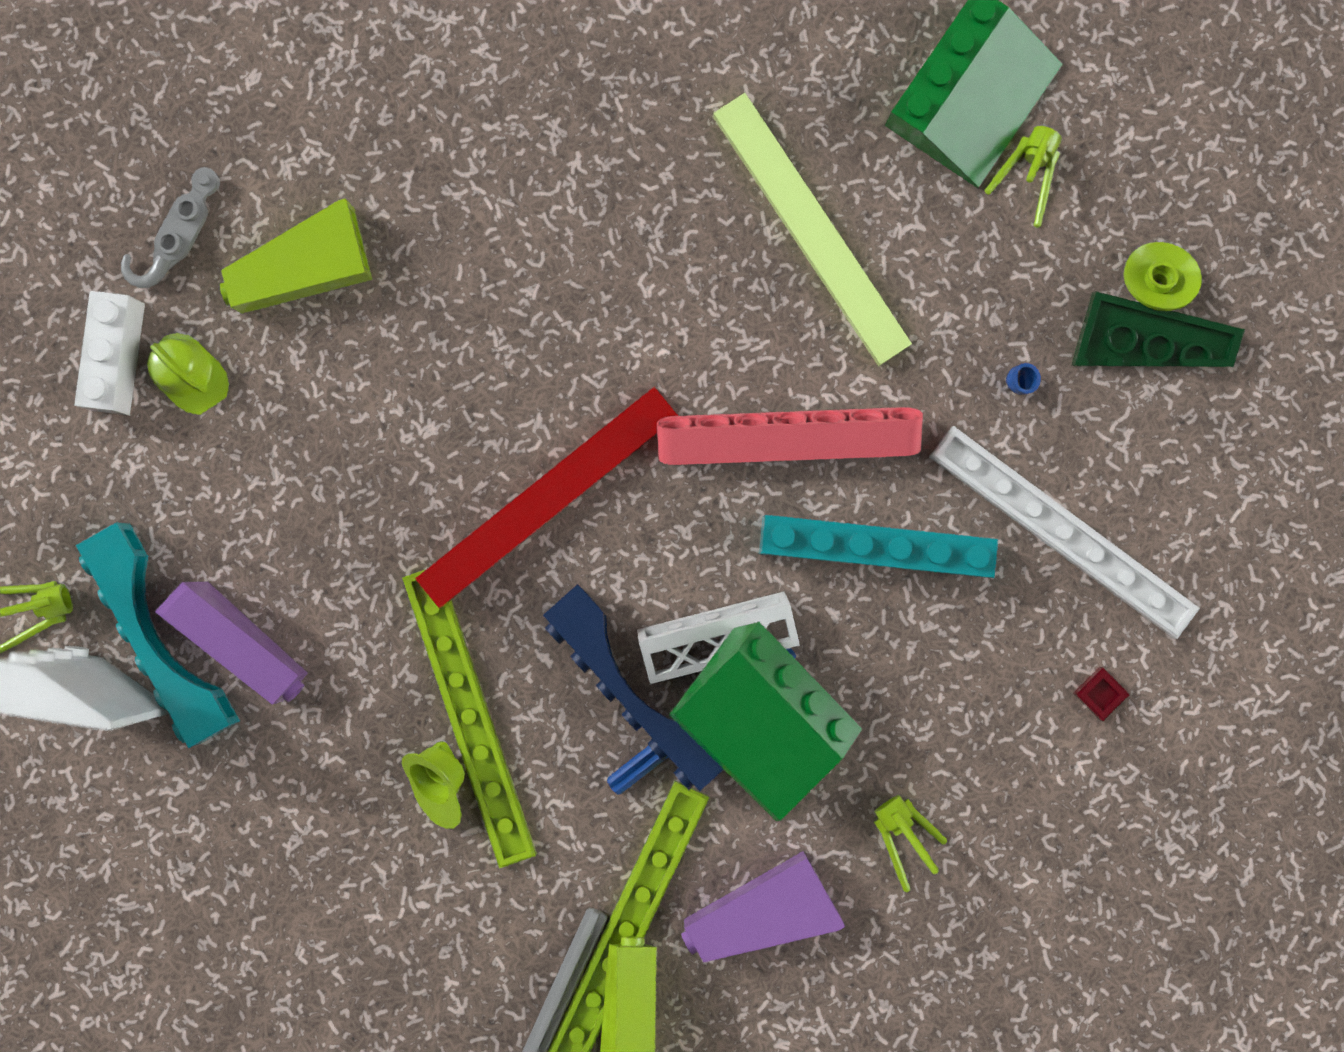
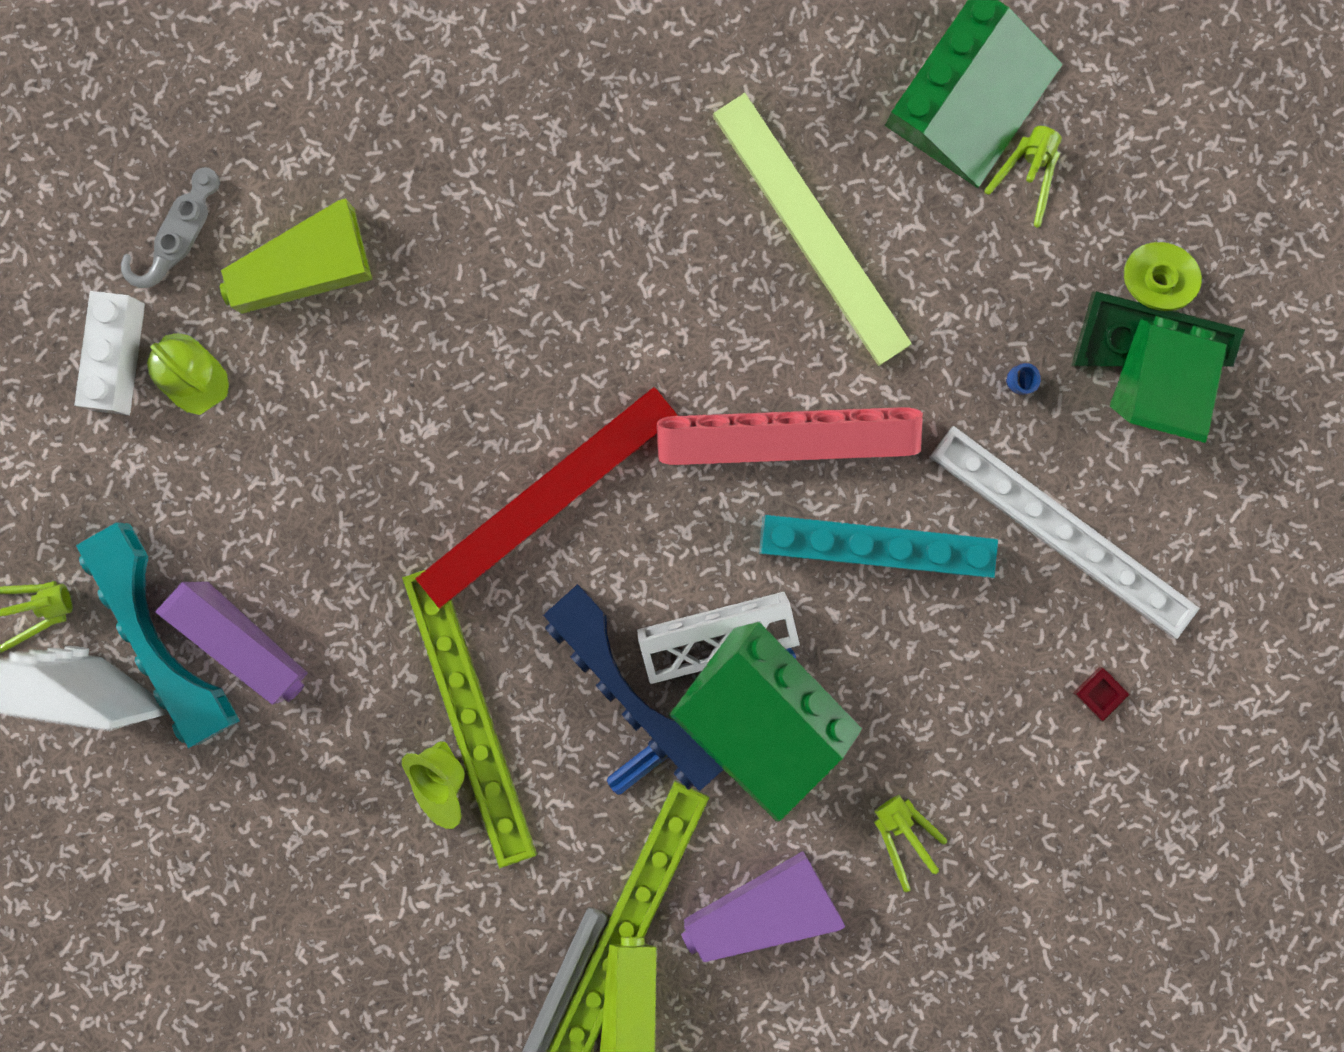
none -> green slope [1110,316,1227,443]

